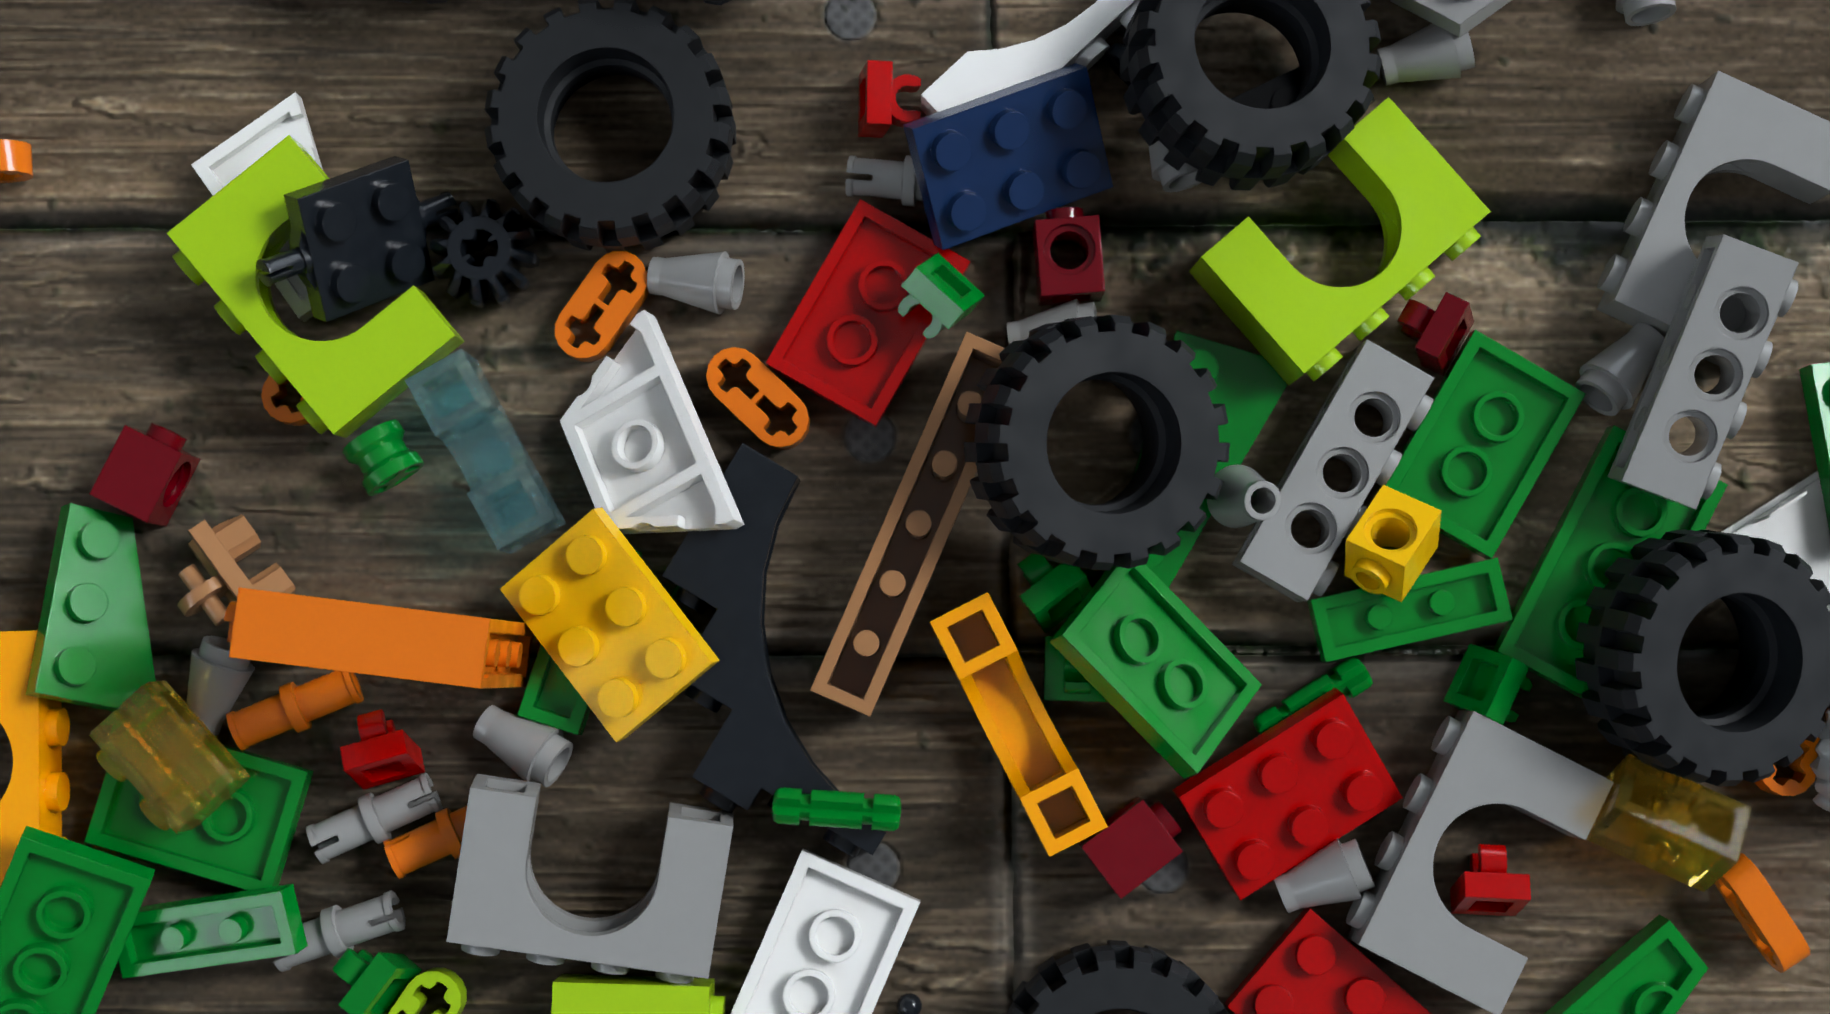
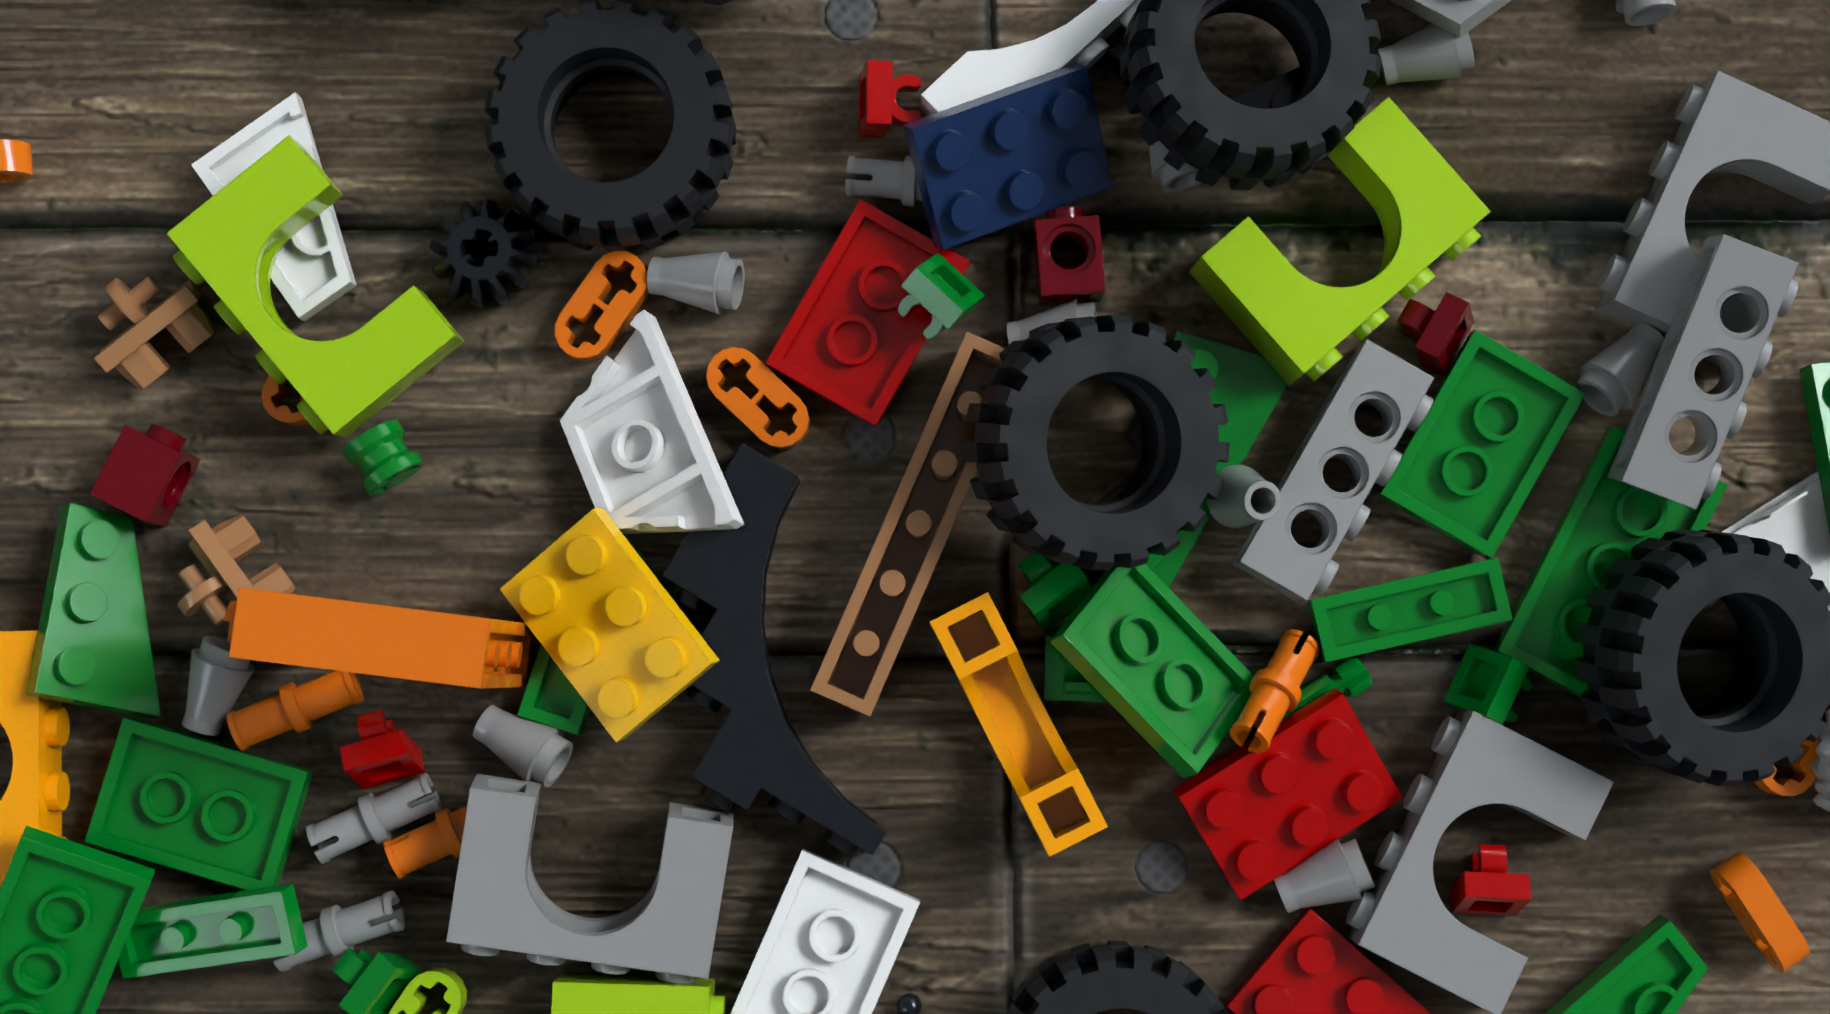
clear yellow brick [89,681,251,833] -> none
black plate [256,156,458,322] -> none
clear light blue arch [405,348,566,554] -> none
green axle [772,787,901,831] -> none
dark red brick [1078,796,1183,899] -> none
yellow brick [1344,485,1442,603] -> none
clear yellow brick [1586,753,1751,892] -> none
none -> medium nougat hips [94,276,216,390]
none -> orange pin [1230,629,1320,753]

